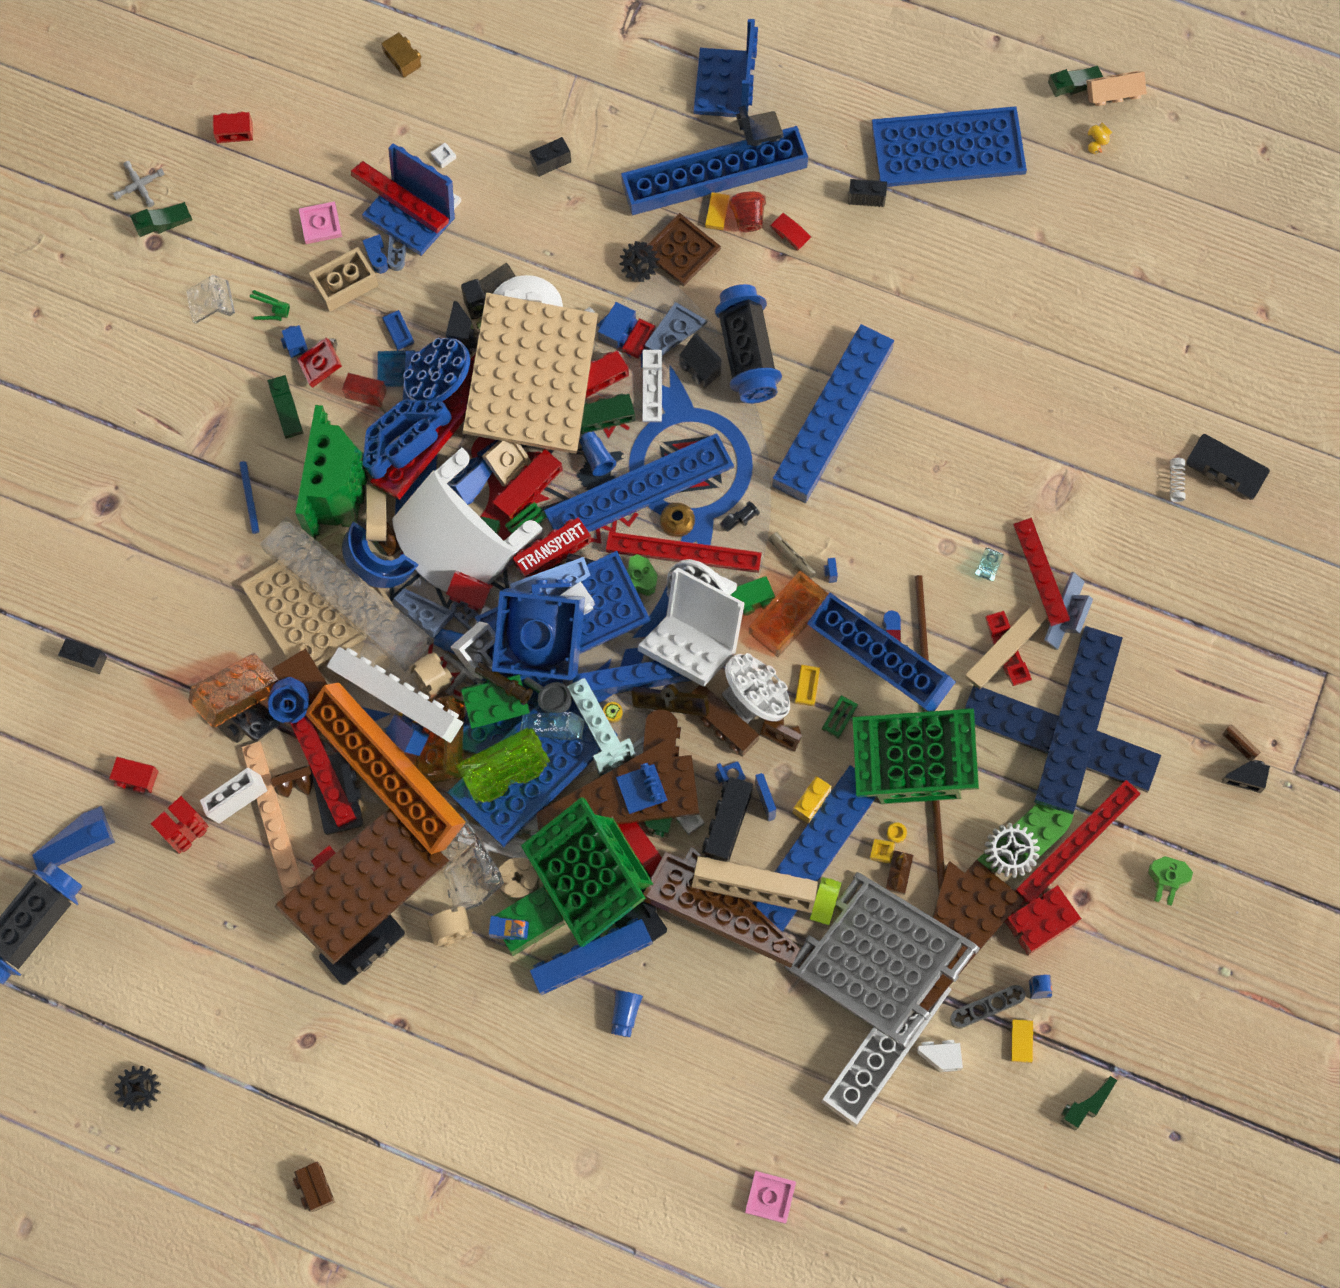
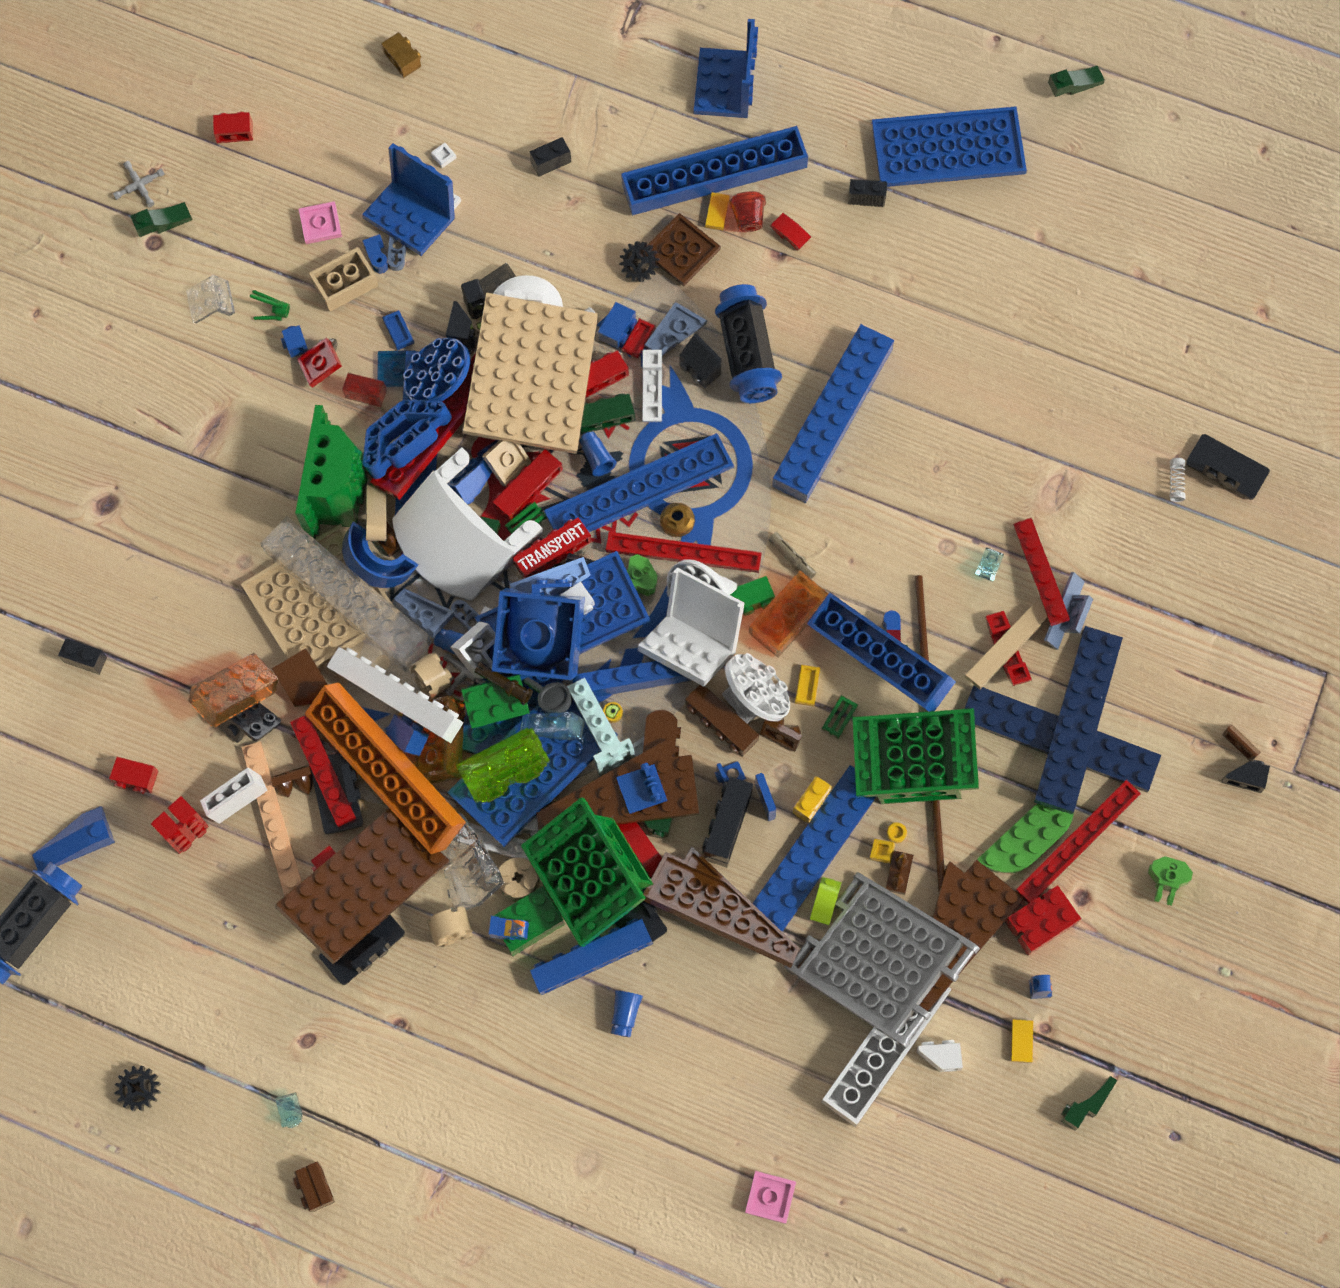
blue bar [239,461,260,534] -> none
dark green slope [267,375,304,439] -> none
blue brick [268,677,309,723] -> none
red plate [351,161,449,233] -> none
red brick [446,571,493,610] -> none
dark brown hinge [631,684,709,717] -> none
white tile [677,815,705,835] -> none
tan brick [692,856,818,913] -> none
black connector [720,501,760,532] -> none
black bracket [736,106,784,146] -> none
blue plate [824,558,838,583] -> none
dark grey beam [950,985,1026,1029] -> none
white gear [984,823,1040,878] -> none
light nougat brick [1086,71,1147,106] -> none
yellow animal [1088,122,1112,154] -> none
none -> clear light blue bracket [276,1092,303,1128]

